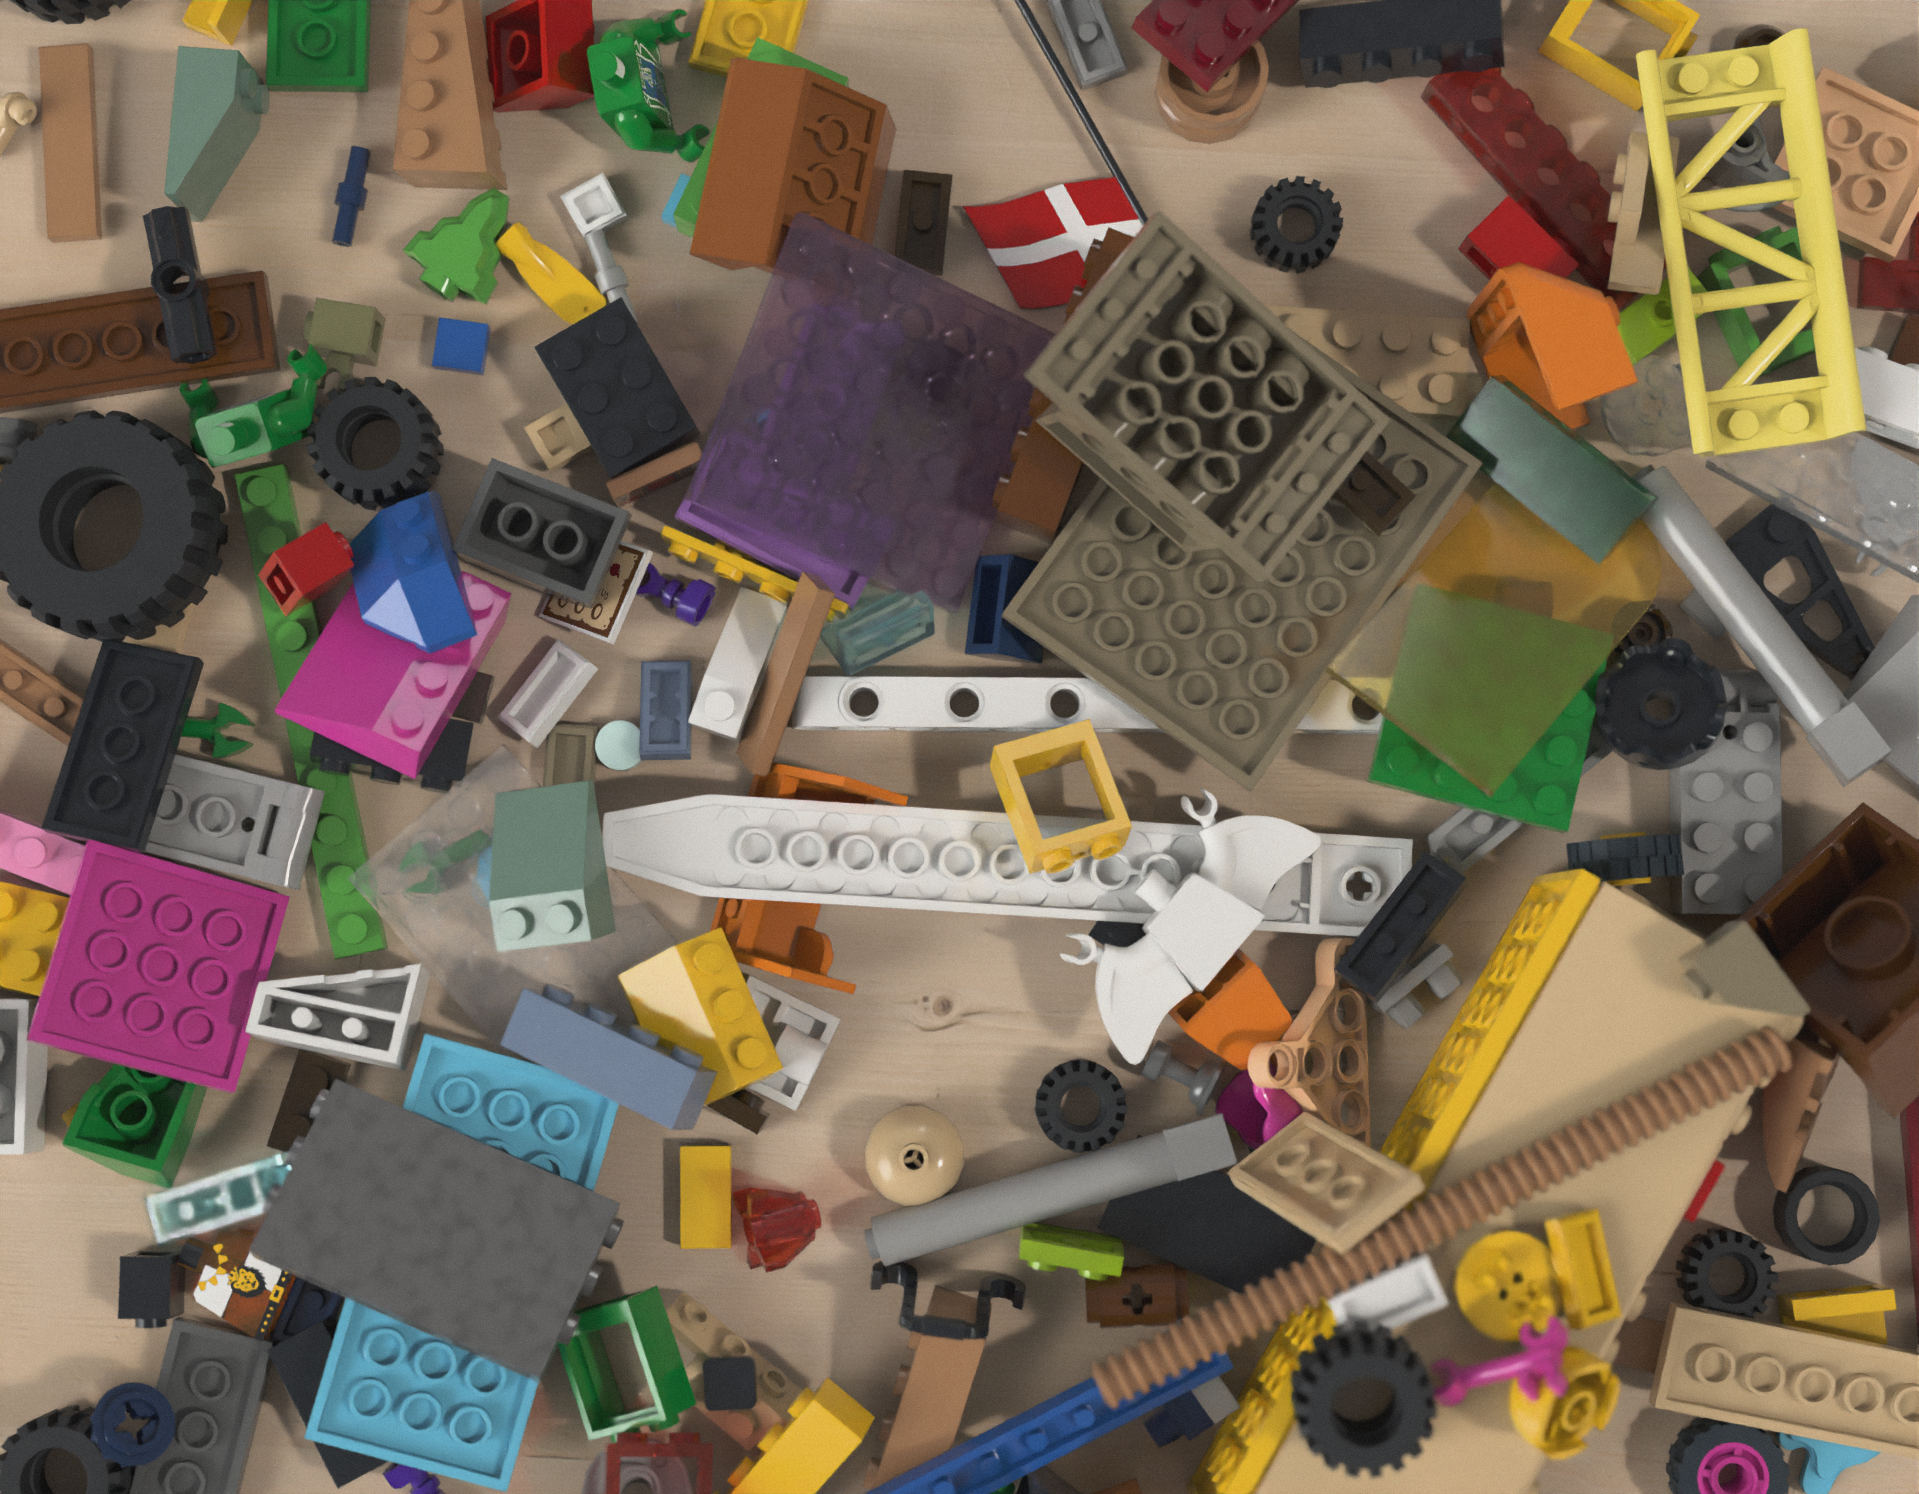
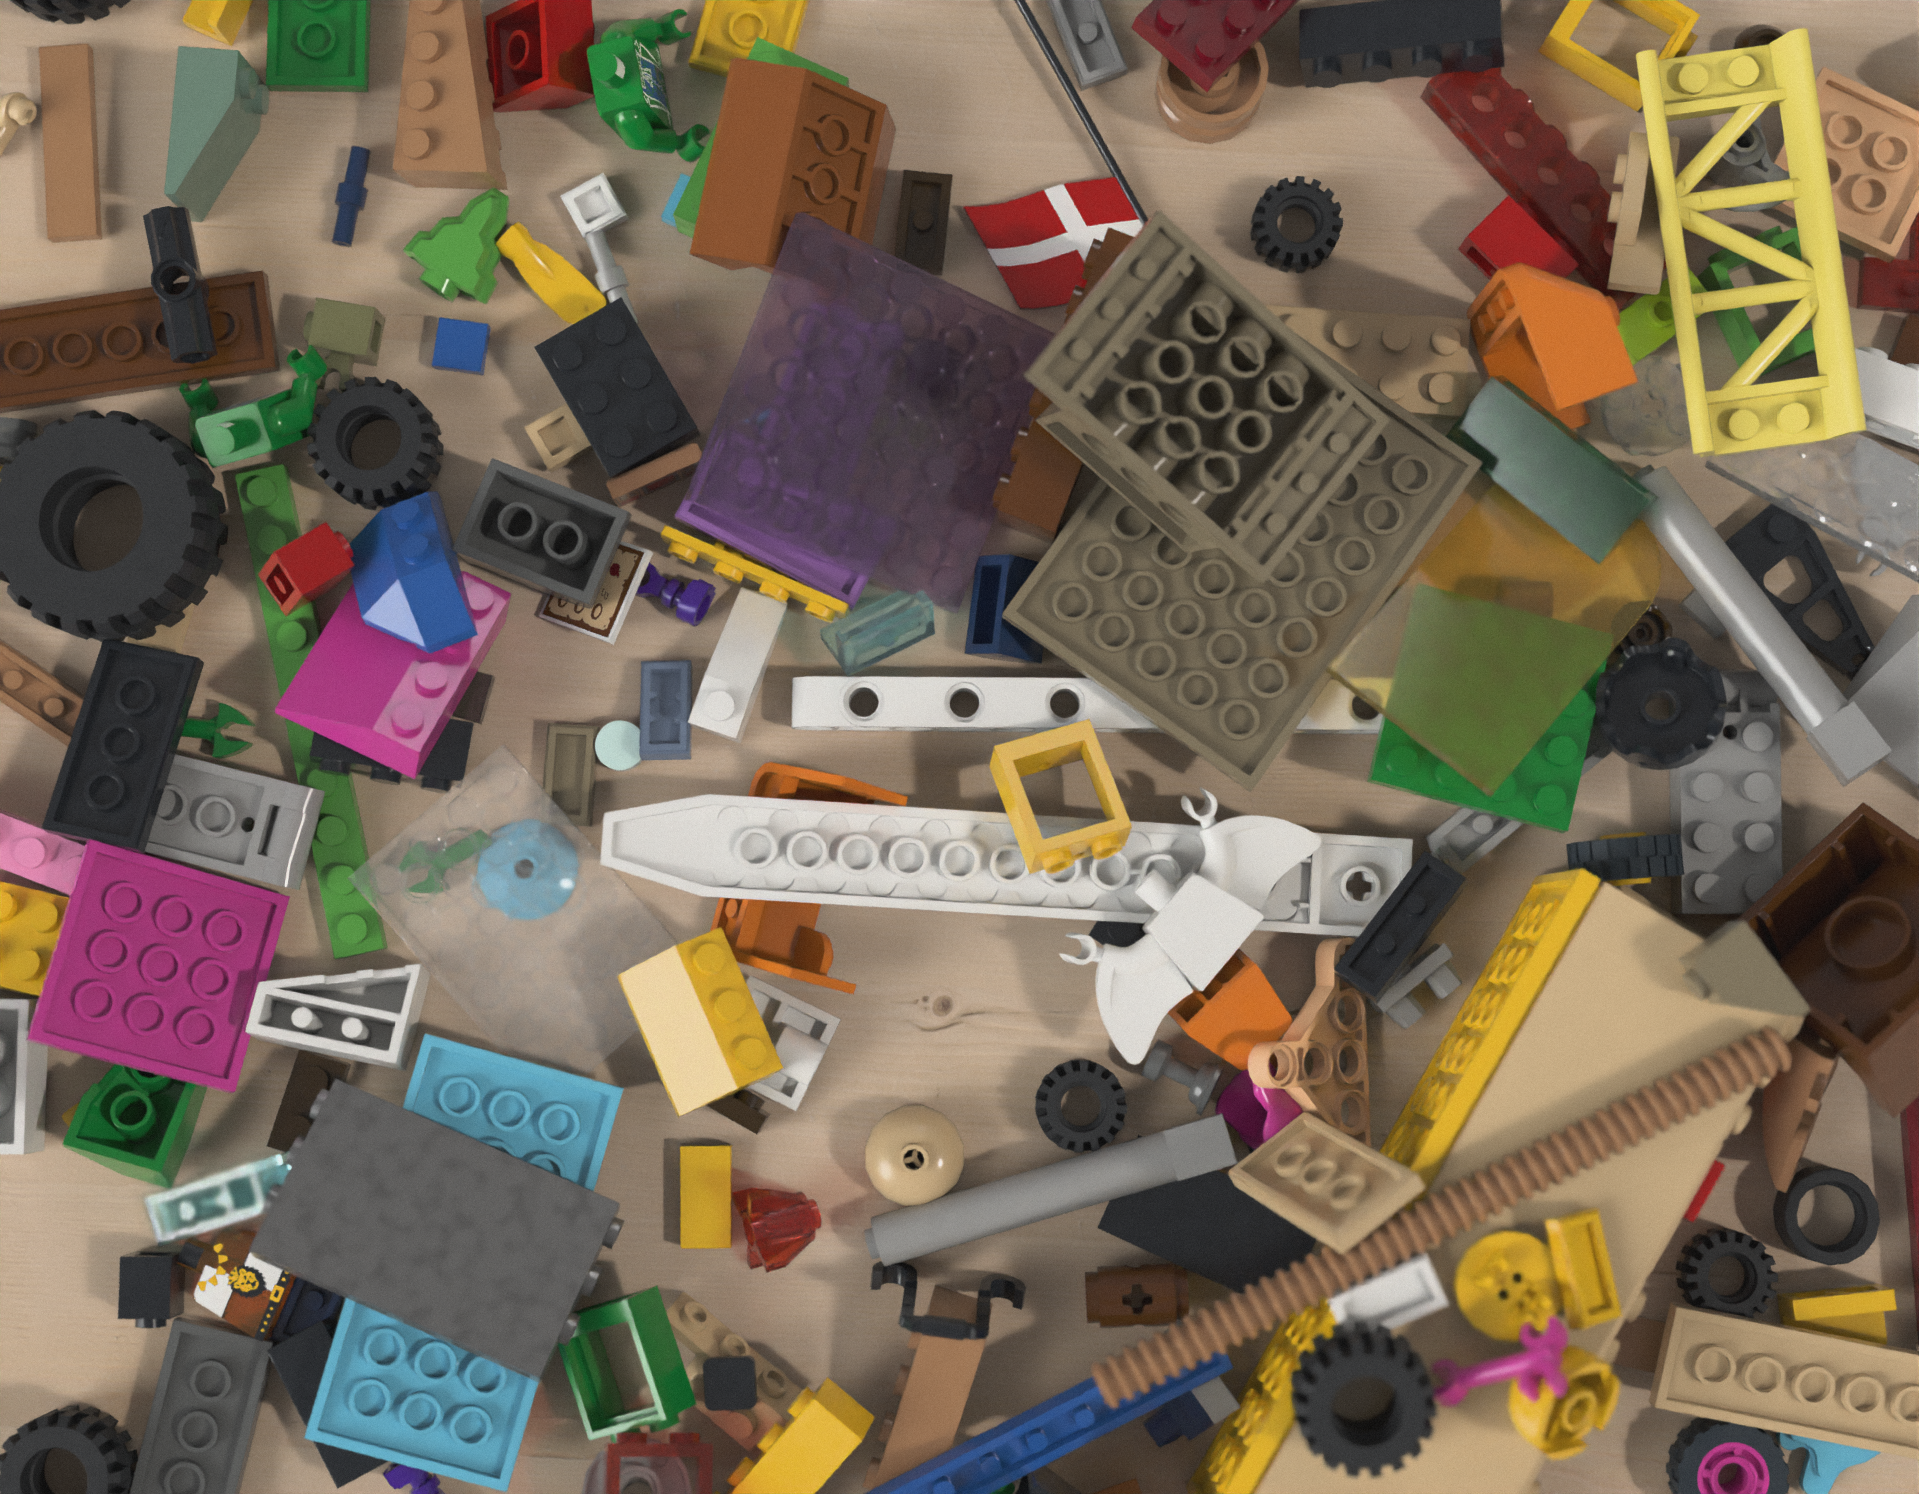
dark blue gear [89,1383,175,1468] -> none
sand green slope [489,780,616,952] -> none
white tile [497,639,598,748] -> none
sand blue brick [500,983,717,1130] -> none
medium nougat tile [736,571,835,777] -> none
lime plate [1019,1222,1124,1280] -> none
dark brown plate [1333,451,1416,536] -> none

